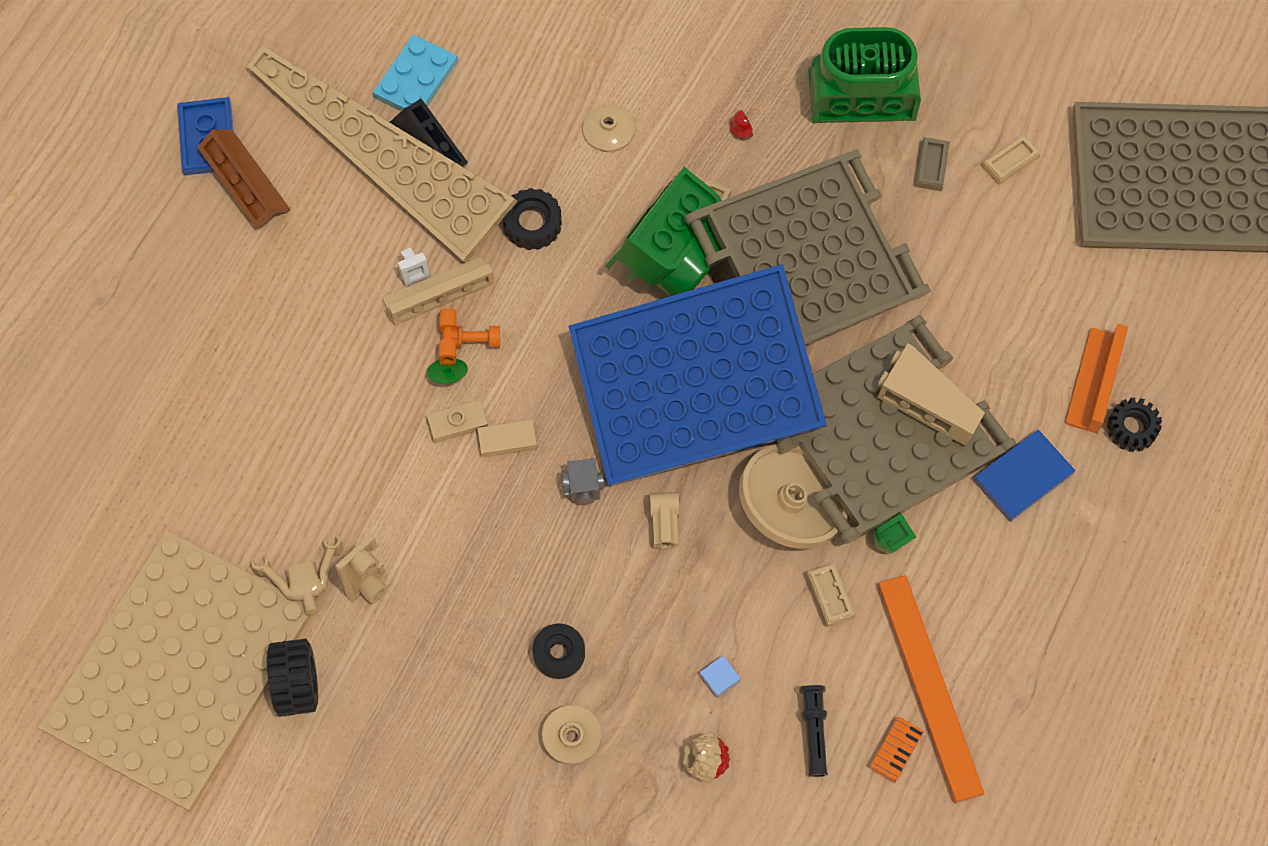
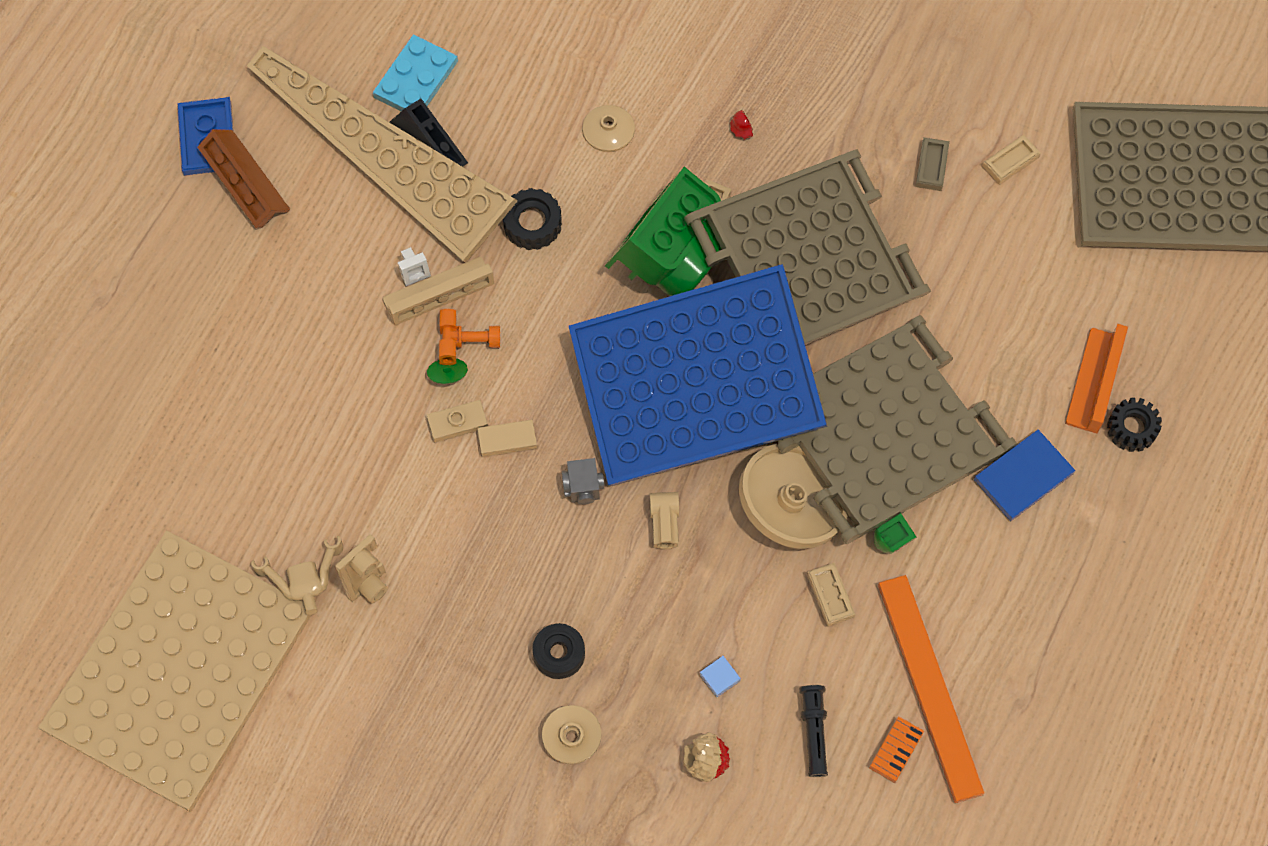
black tyre [267,638,318,717] -> none
green brick [808,27,921,123] -> none
tan slope [877,343,985,446] -> none

